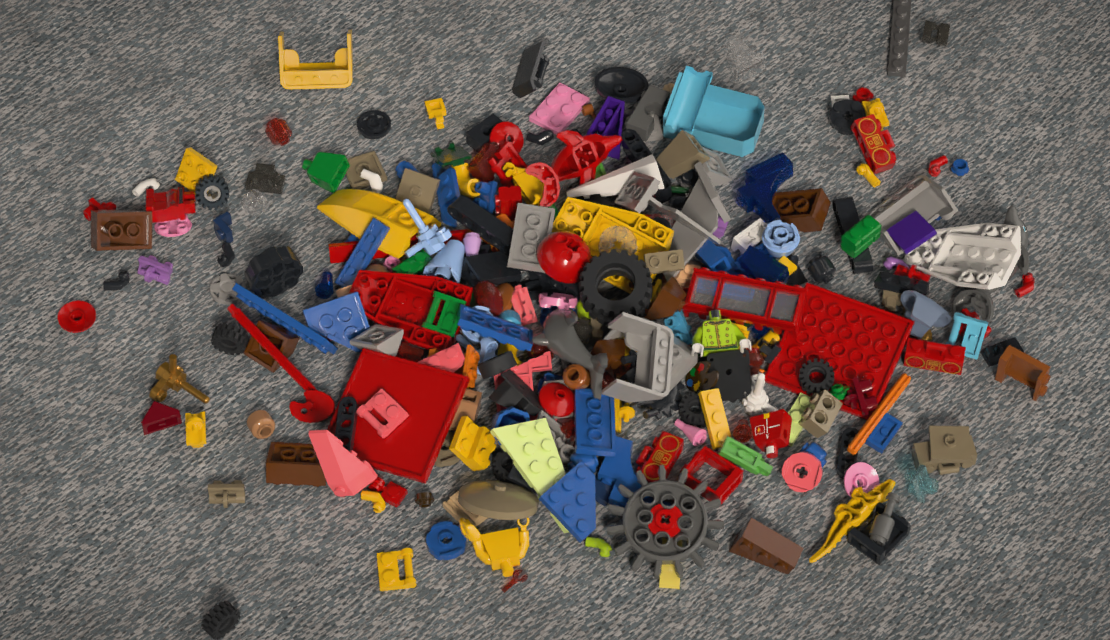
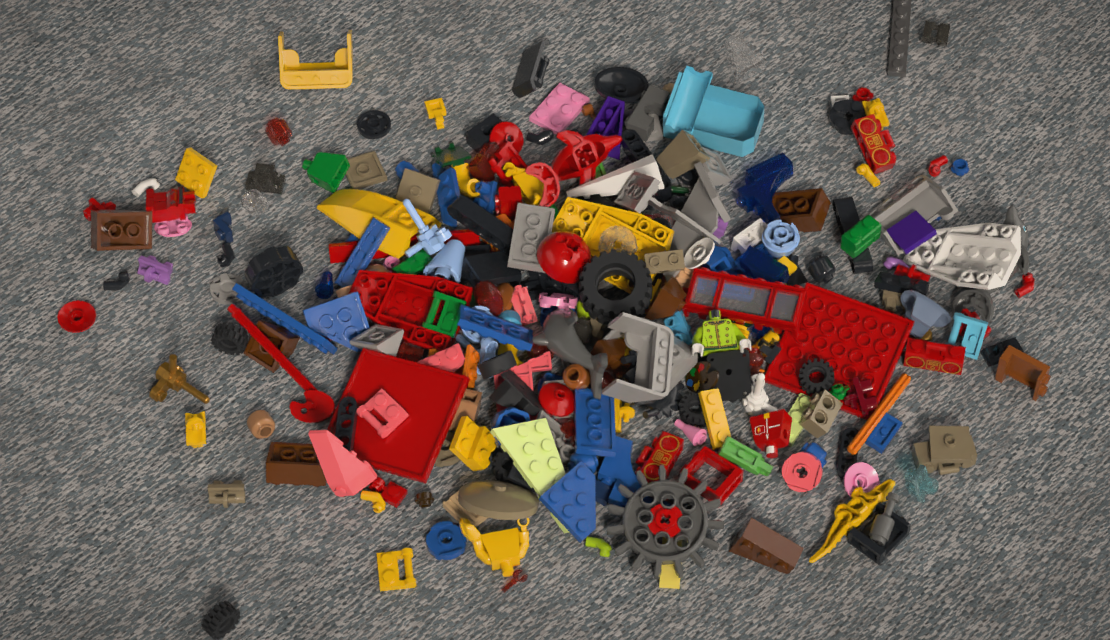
dark red slope [141,401,182,436] -> none
black bush [195,174,229,210] -> none
white arm [360,169,383,193] -> none
lavender cone [463,232,482,256] -> none
clear red cone [733,419,753,443] -> none
none -> white dish [684,238,715,269]

